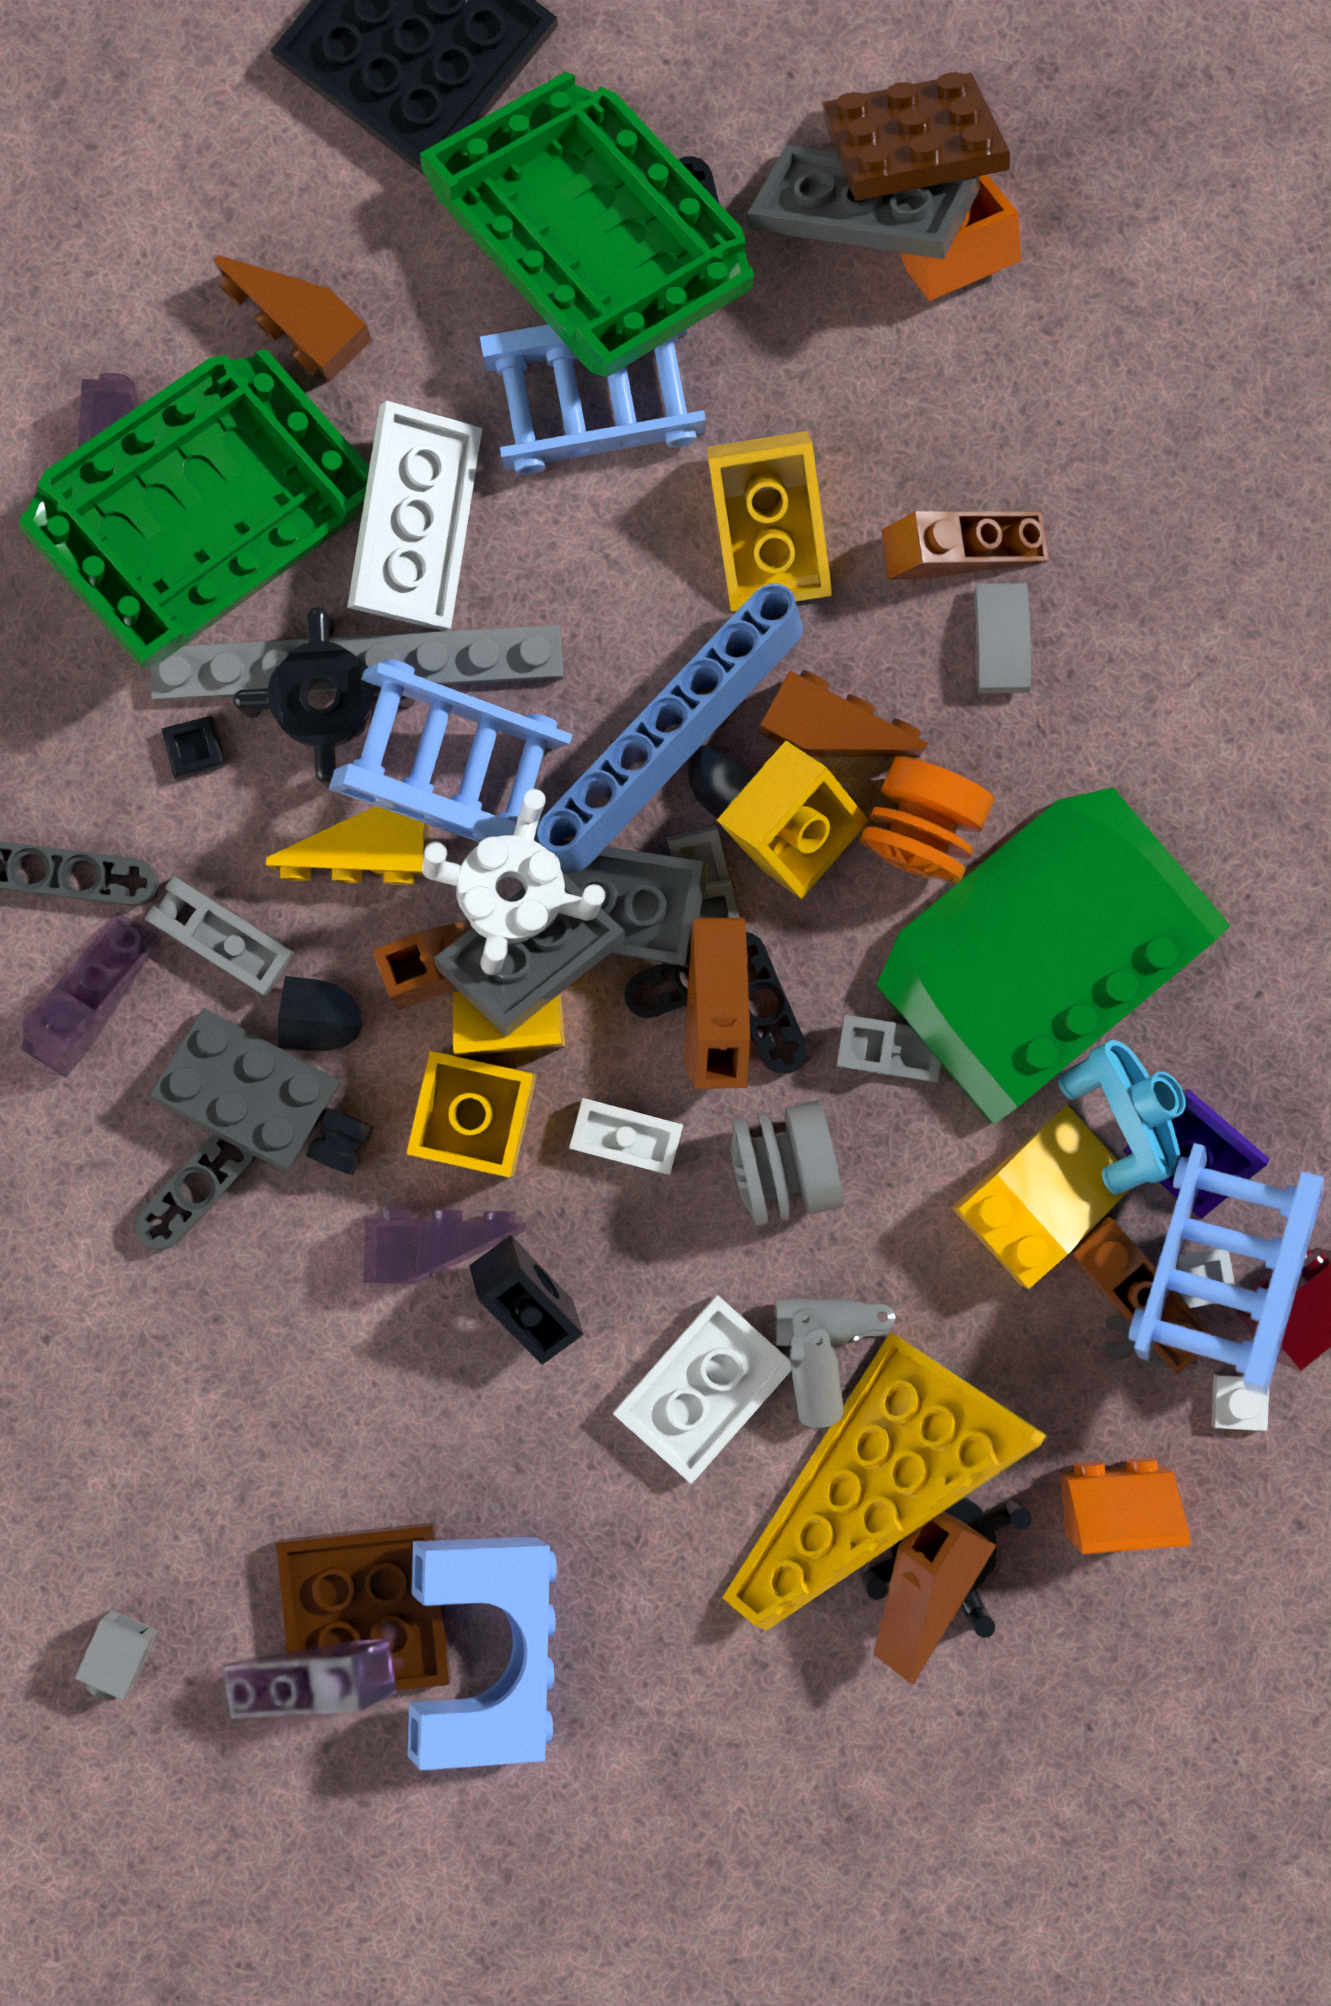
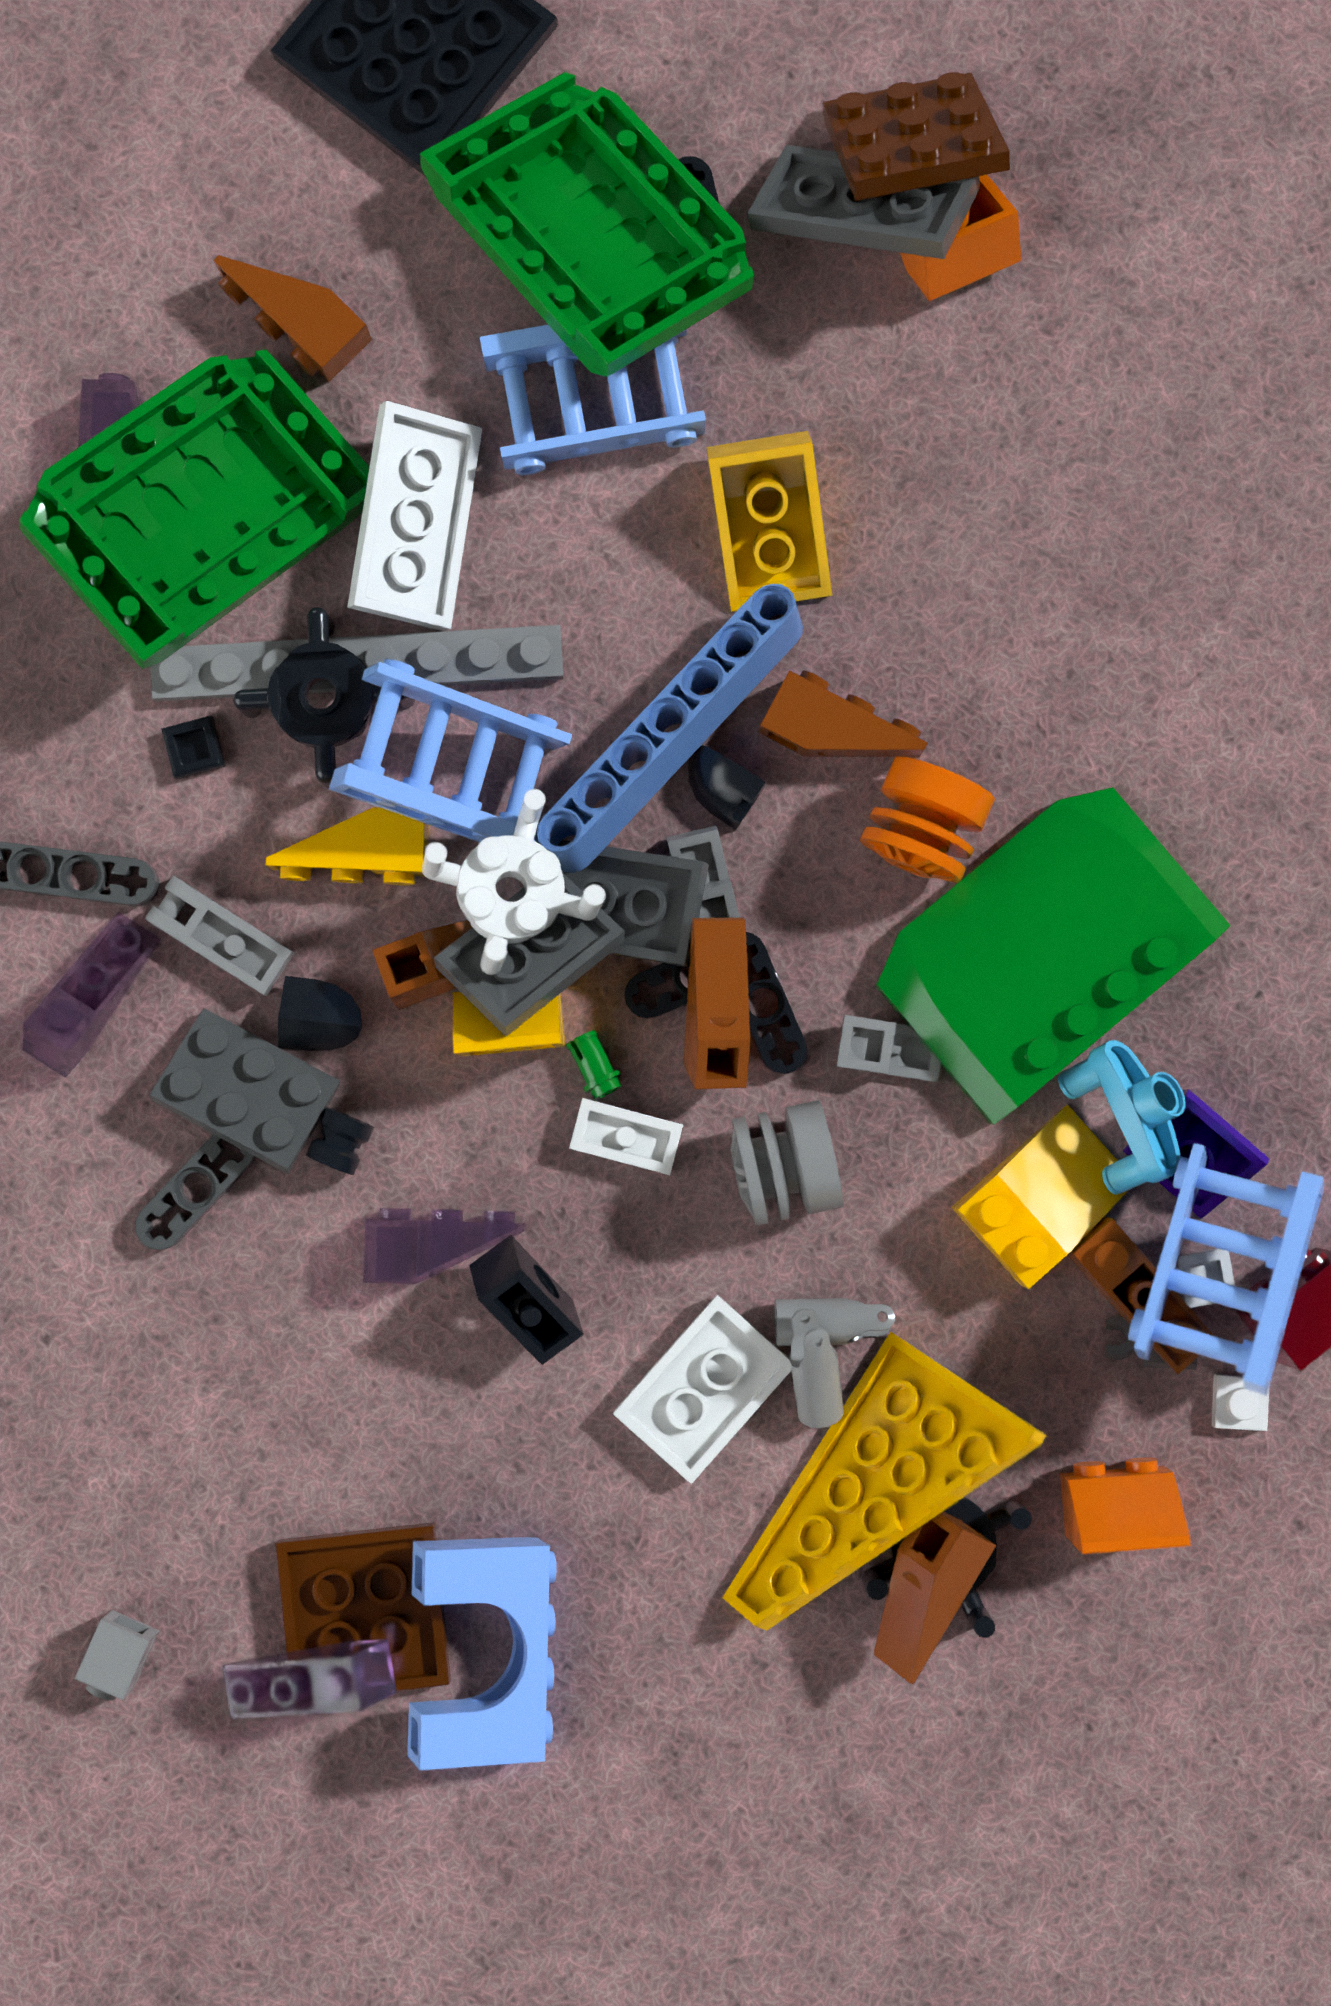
yellow brick [406,1051,537,1178] -> none
yellow brick [717,741,869,899] -> none
dark orange slope [881,511,1049,580] -> none
light grey slope [974,583,1031,693] -> none
none -> green pin [566,1030,622,1100]

